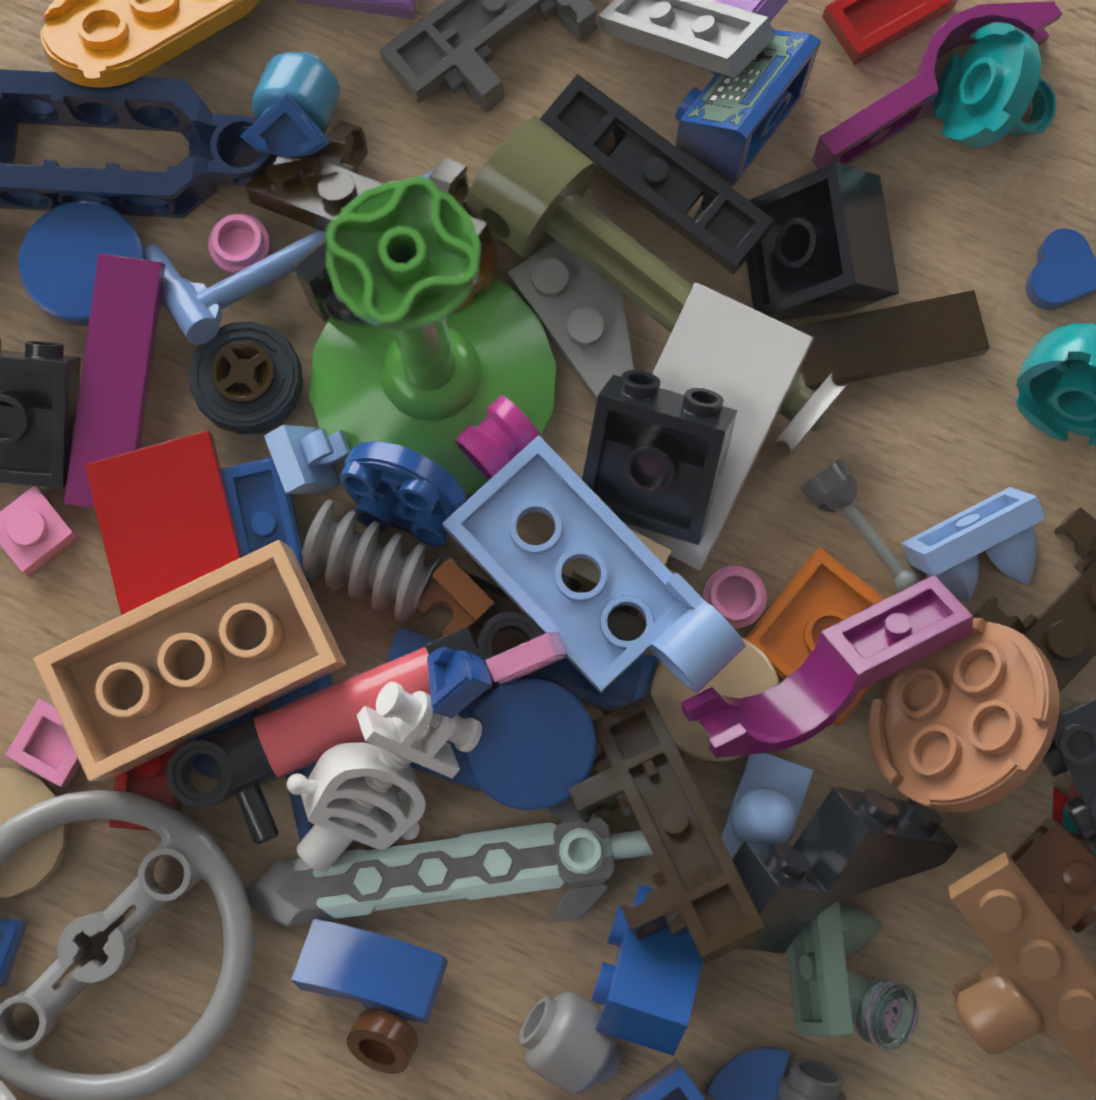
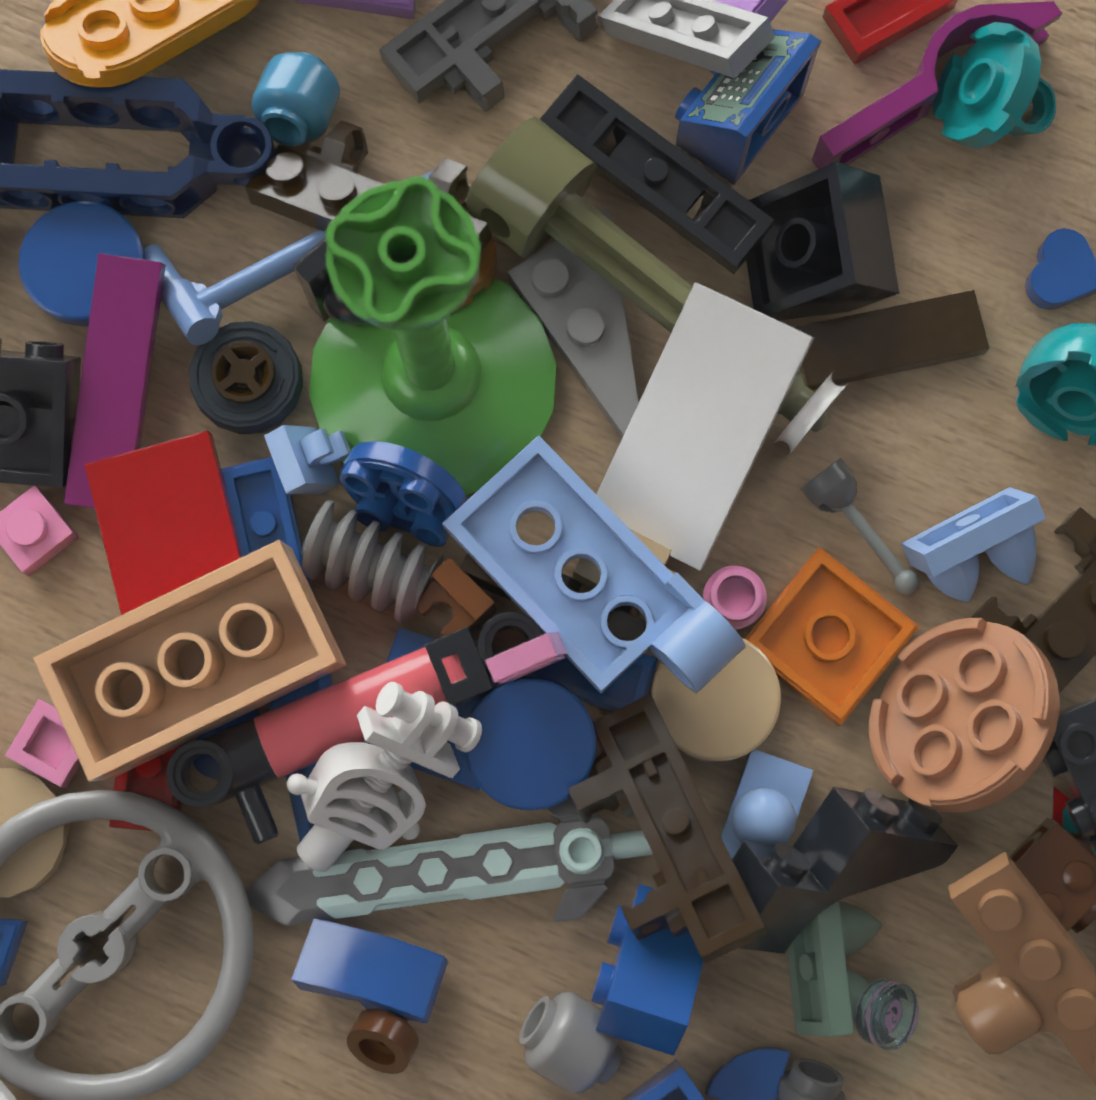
bright pink plate [208,214,271,275] -> none
blue tile [240,94,331,158] -> none
blue tile [427,647,492,718] -> none
dark pink wheel [454,395,544,480] -> none
black plate [582,370,738,545] -> none
magenta piece [681,575,973,758] -> none

